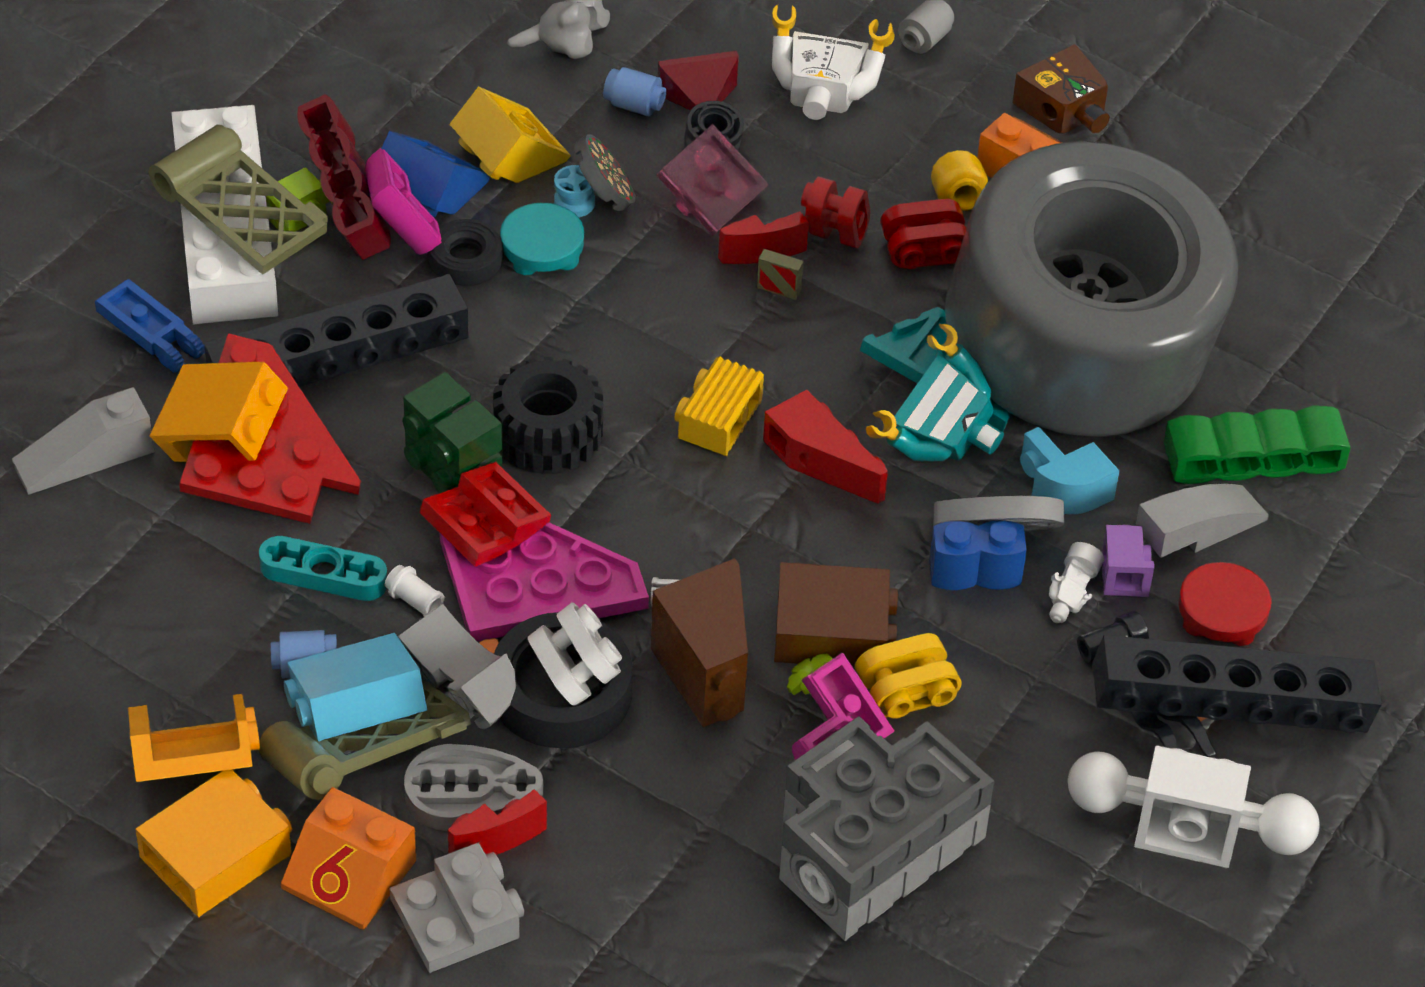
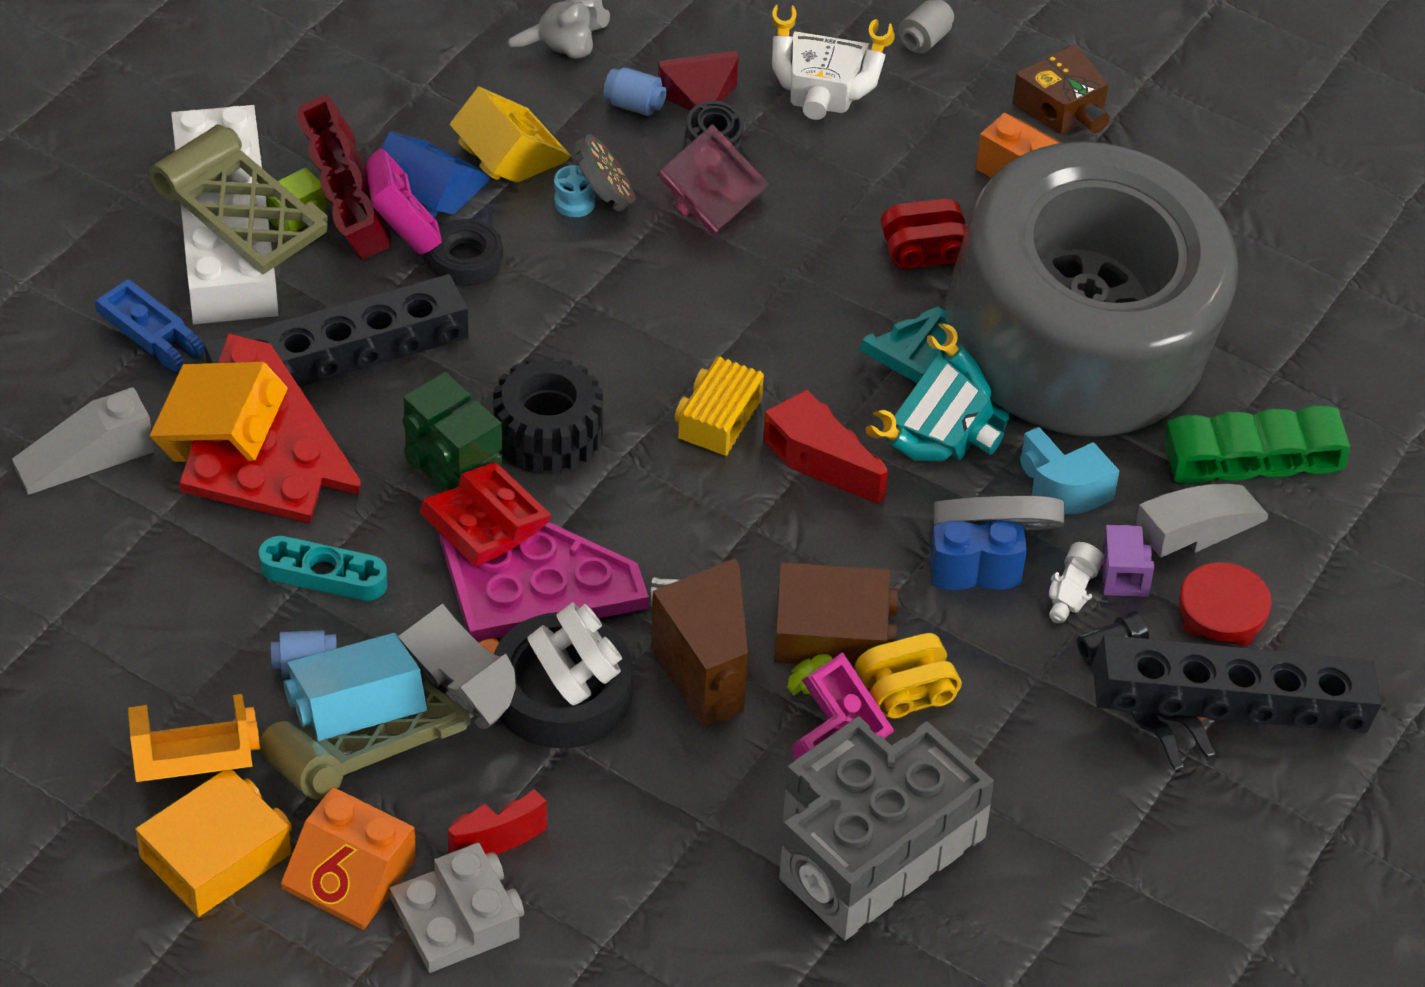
white pin [385,565,445,617] -> none
light grey piece [404,744,543,831] -> none
teal tile [500,203,584,275] -> none
red slope [718,211,809,264] -> none
olive tile [757,249,804,300] -> none
red brick [801,176,871,249] -> none
yellow head [931,150,988,212] -> none
white brick [1068,746,1320,868] -> none

